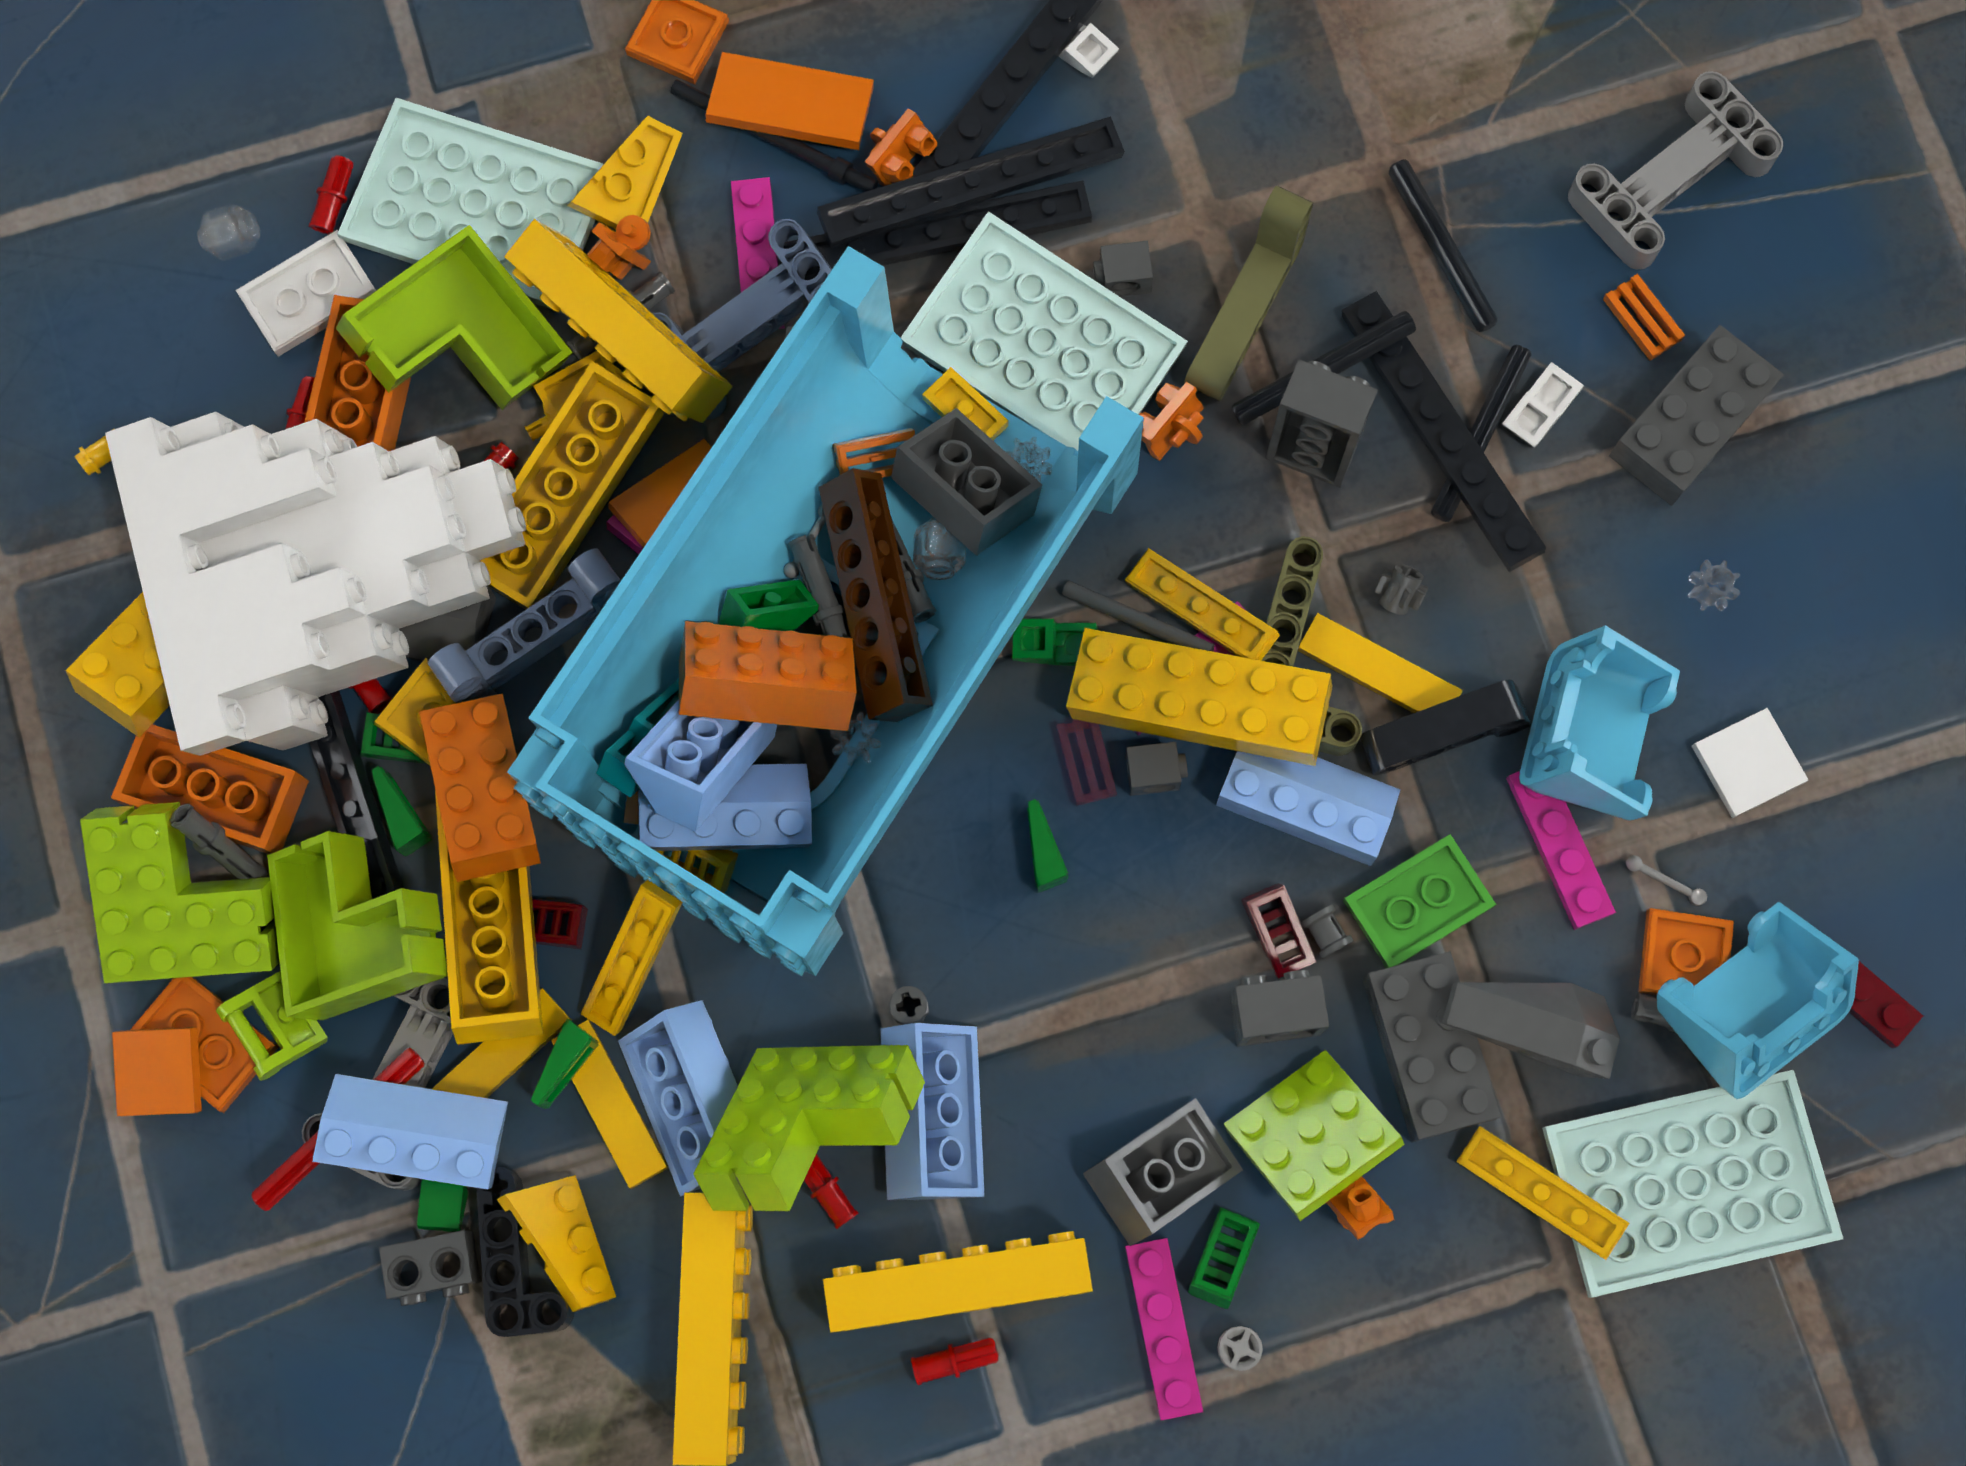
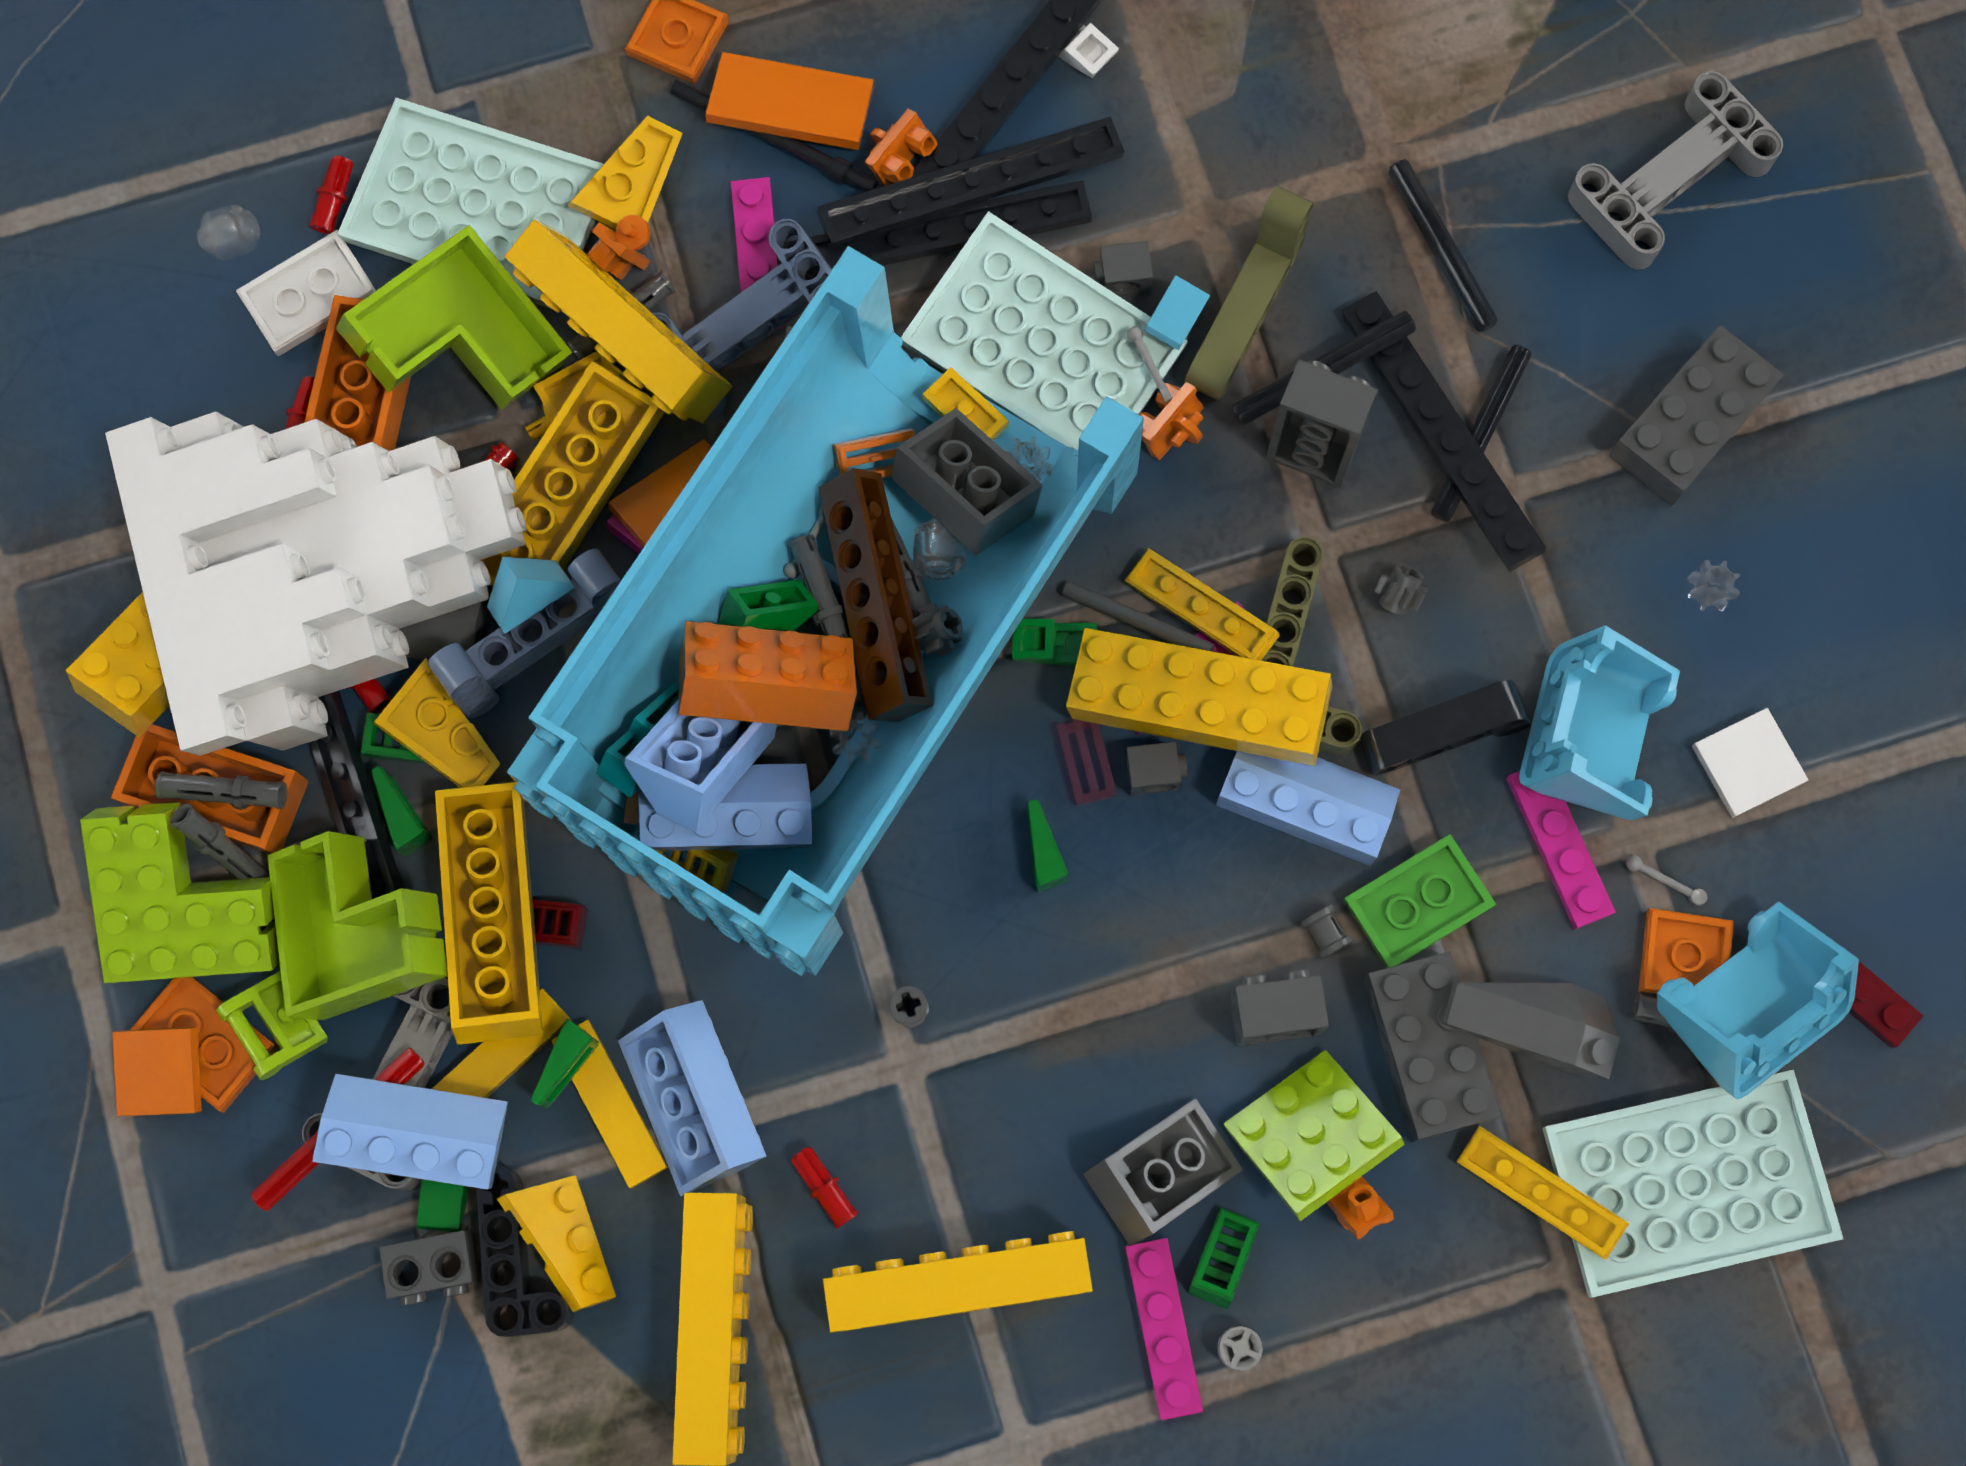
yellow pin [74,429,114,475] -> none
orange brick [419,693,541,882] -> none
yellow tile [581,880,683,1036] -> none
lime piece [693,1045,925,1211] -> none
light blue slope [881,1023,985,1200] -> none
red axle [911,1338,999,1385] -> none
slope [1241,883,1316,979] -> none
yellow tile [1298,613,1463,713] -> none
white slope [1502,362,1584,448] -> none
orange tile [1603,273,1685,361] -> none
none -> dark grey pin [155,771,287,809]
none -> medium azure slope [487,557,575,634]
none -> dark grey gear [912,602,963,657]
none -> light grey hinge [1127,327,1172,403]
none -> medium azure slope [1144,275,1210,350]

